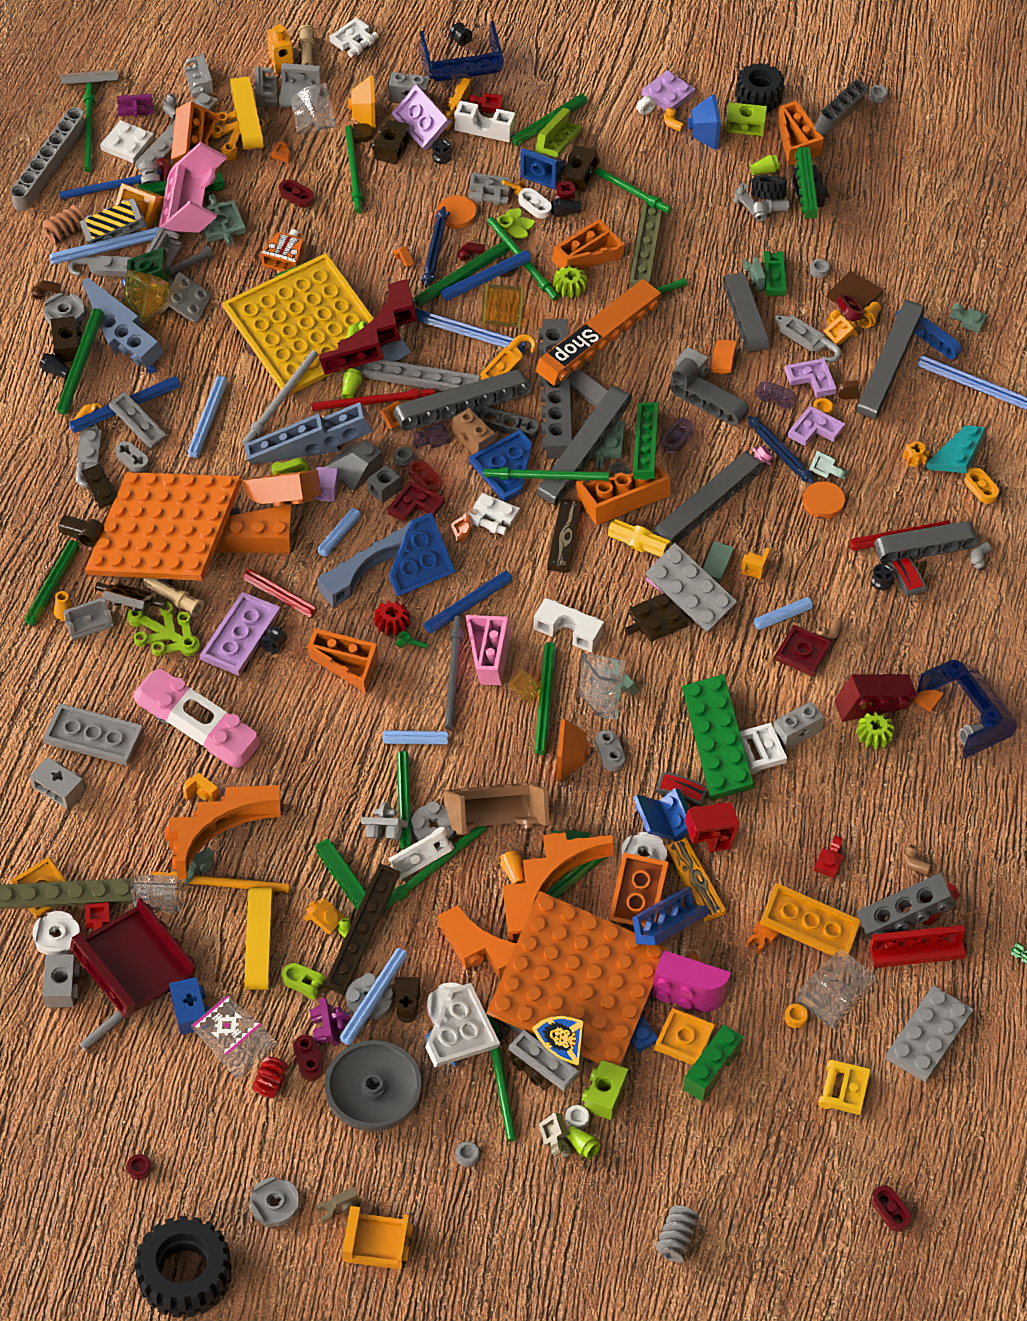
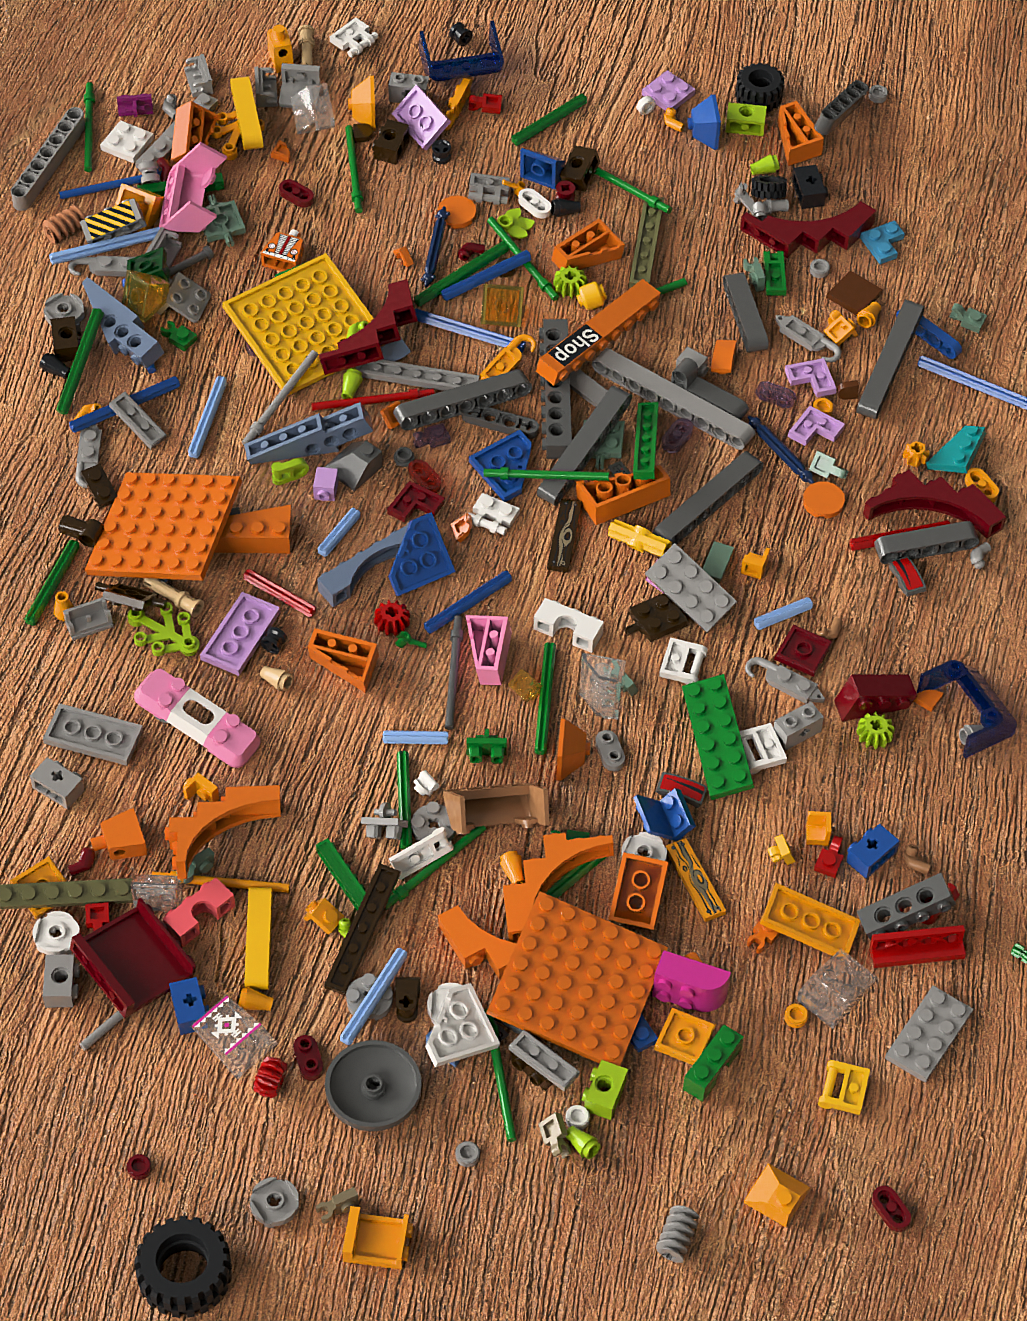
reddish brown arm [31,280,61,300] -> none
light grey tile [60,70,119,84] -> none
light grey beam [115,441,149,473] -> none
brick [243,470,322,507] -> none
lime plate [282,963,326,1000] -> none
magenta hips [310,997,350,1046] -> none
dark grey brick [367,465,401,503] -> none
medium nougat brick [453,408,495,454] -> none
white arch [454,101,515,143] -> none
shield [532,1015,584,1065] -> none
lime fence [535,108,582,158] -> none
blue fence [632,887,709,945] -> none
red brick [685,802,740,853] -> none
bright pink plate [752,445,773,465] -> none
green piece [795,147,818,219] -> none
dark red plate [836,294,865,322] -> none
black wheel [871,563,894,591] -> none
none -> dark red arm [67,847,96,877]
none -> orange torso [90,808,147,860]
none -> green plate [160,321,198,352]
none -> coral arch [163,877,235,948]
none -> light orange cone [238,987,274,1011]
none -> tan cone [260,666,294,691]
none -> white plate [414,770,439,797]
none -> green hips [466,729,507,764]
none -> yellow head [576,281,607,311]
none -> light grey beam [592,348,755,450]
none -> white plate [659,637,708,685]
none -> dark red arch [740,201,877,258]
none -> light orange slope [744,1163,811,1227]
none -> light grey plate [745,657,825,704]
none -> yellow tile [767,834,795,866]
none -> light orange panel [806,811,831,846]
none -> blue brick [846,824,900,879]
none -> dark azure plate [860,220,905,264]
none -> dark red arch [863,469,1006,538]

